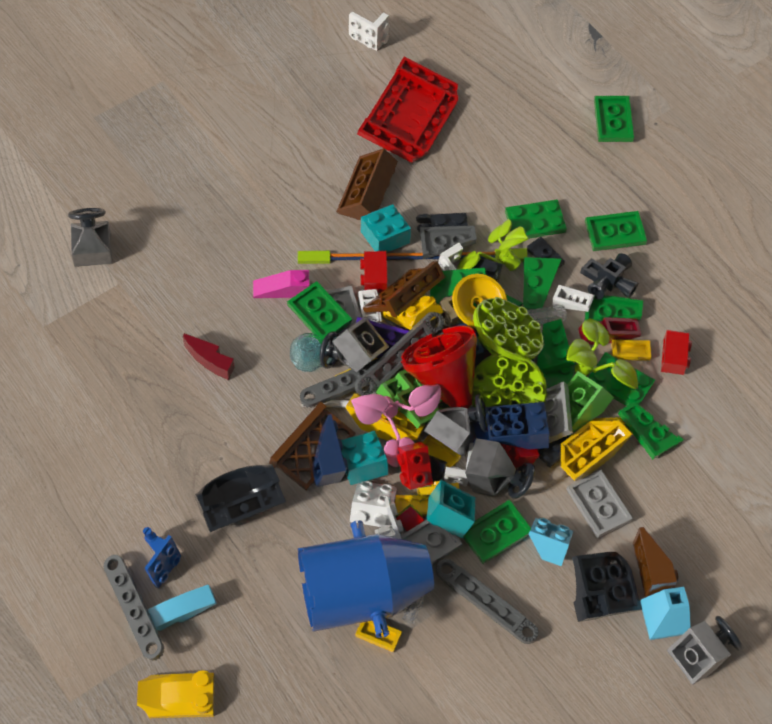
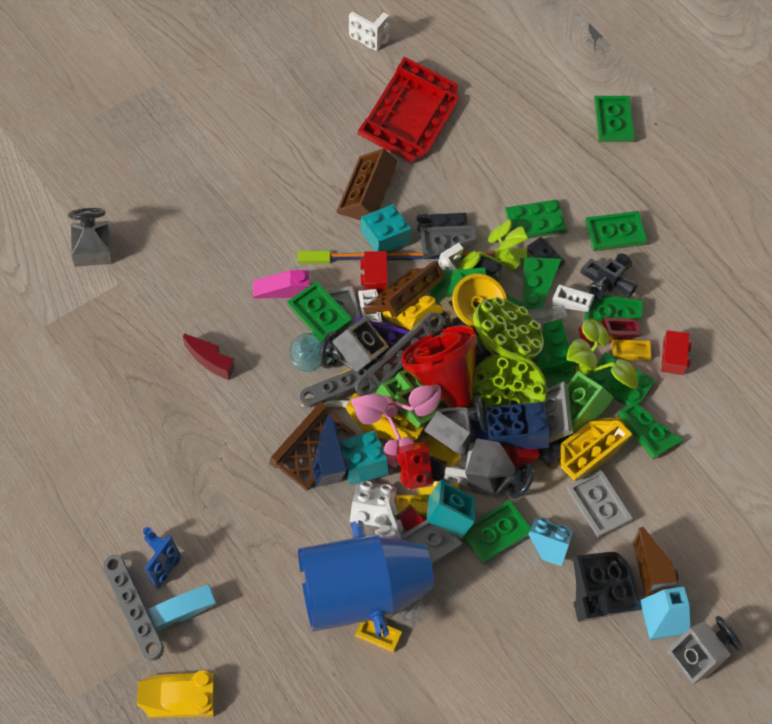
black piece [194,464,286,532] -> none
dark grey plate [436,558,538,644] -> none

